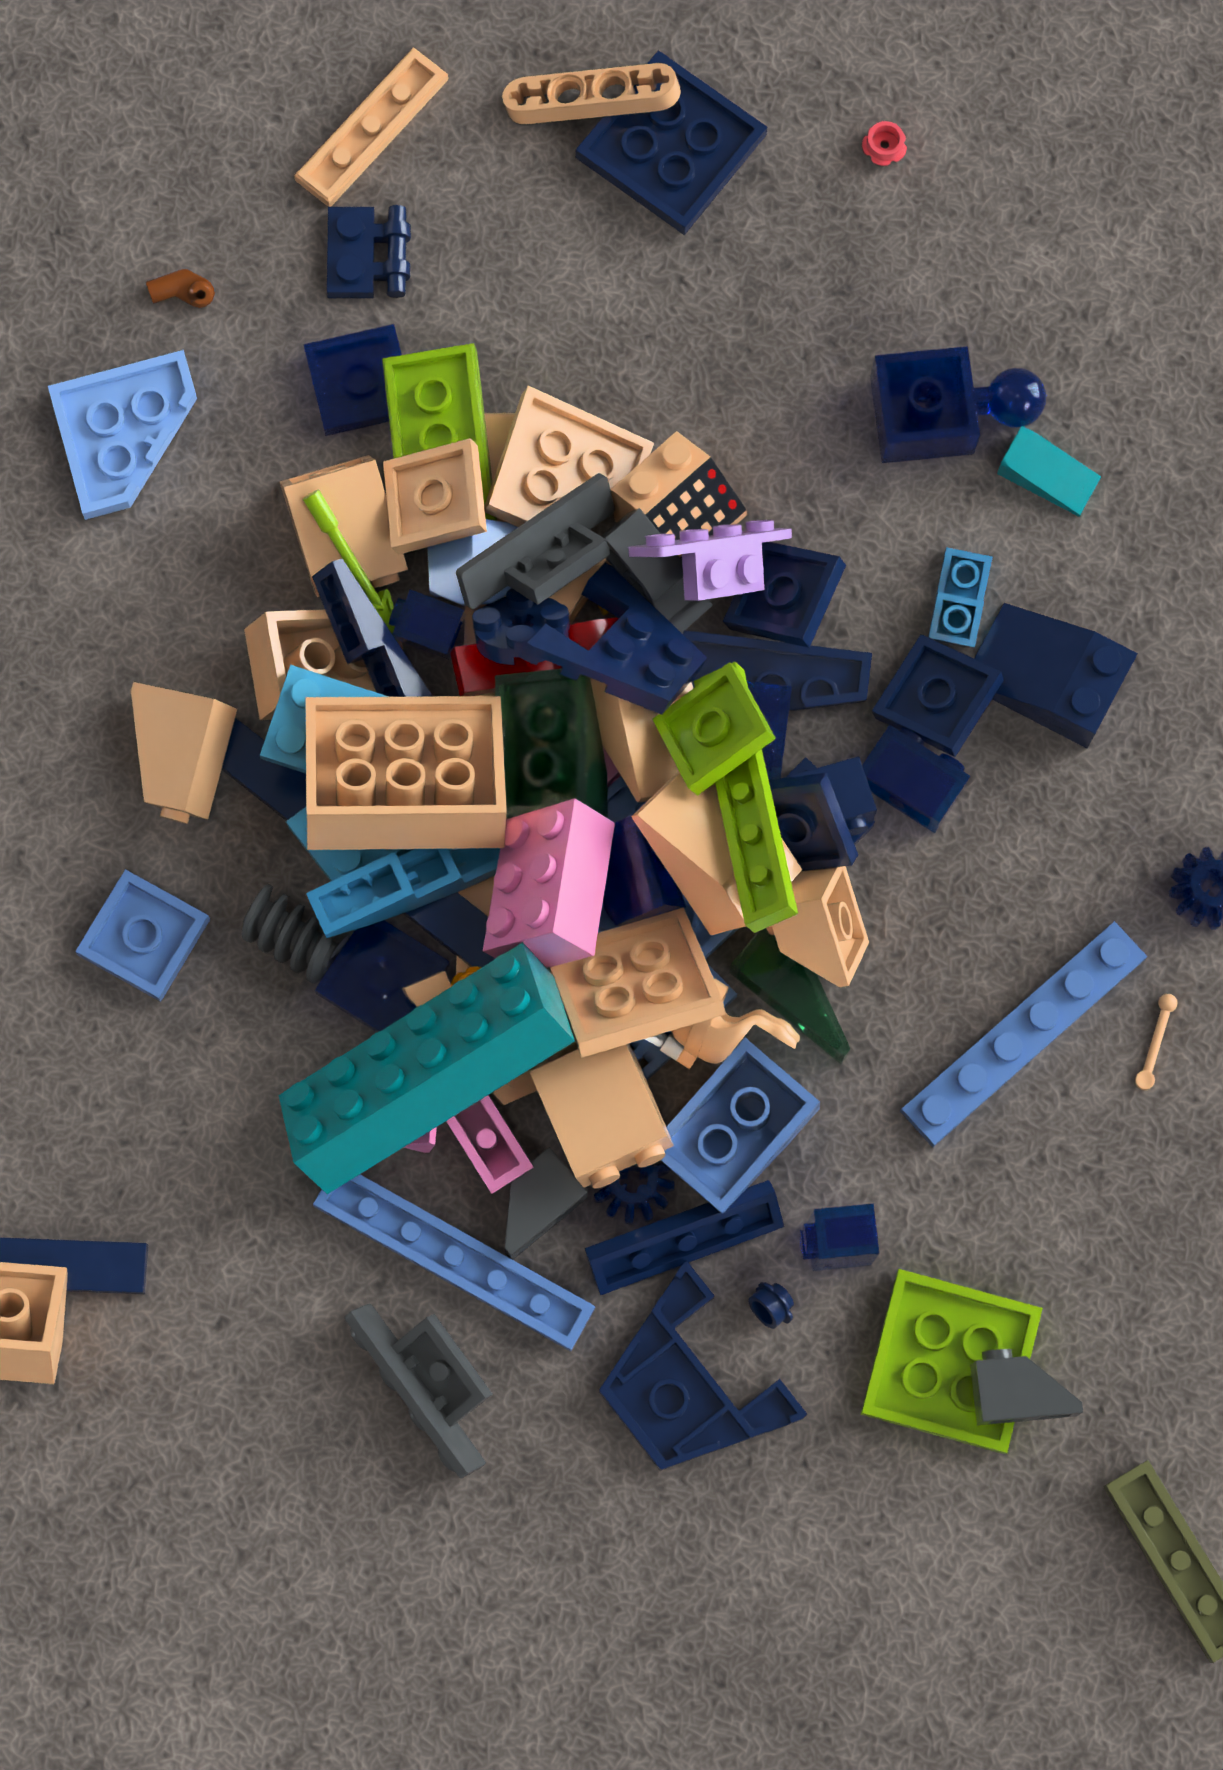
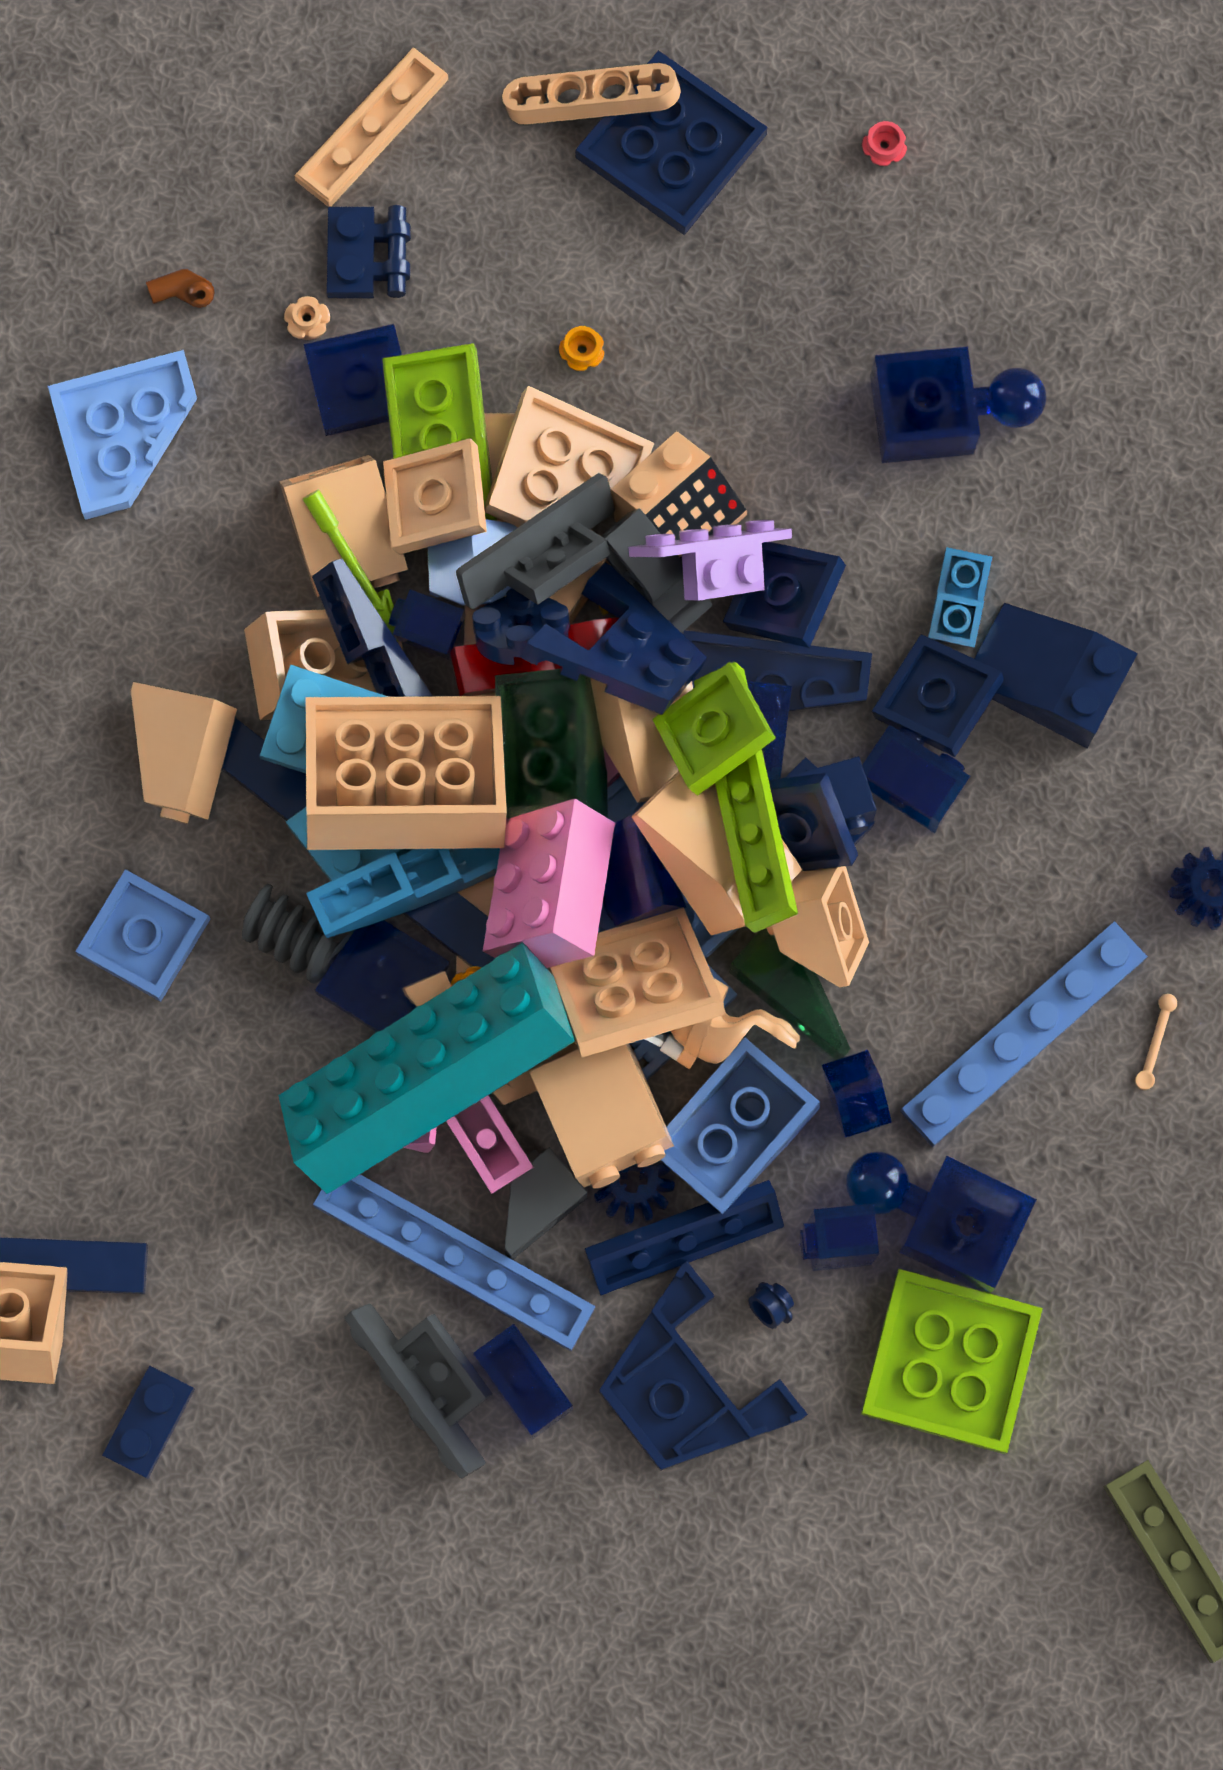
dark grey slope [970,1349,1083,1426] -> none
teal slope [997,426,1101,517] -> none
none -> dark blue plate [102,1365,195,1479]
none -> light nougat plate [284,296,330,340]
none -> clear blue brick [473,1324,573,1440]
none -> light orange plate [559,326,604,371]
none -> clear blue brick [822,1050,892,1138]
none -> clear blue brick [846,1151,1037,1293]

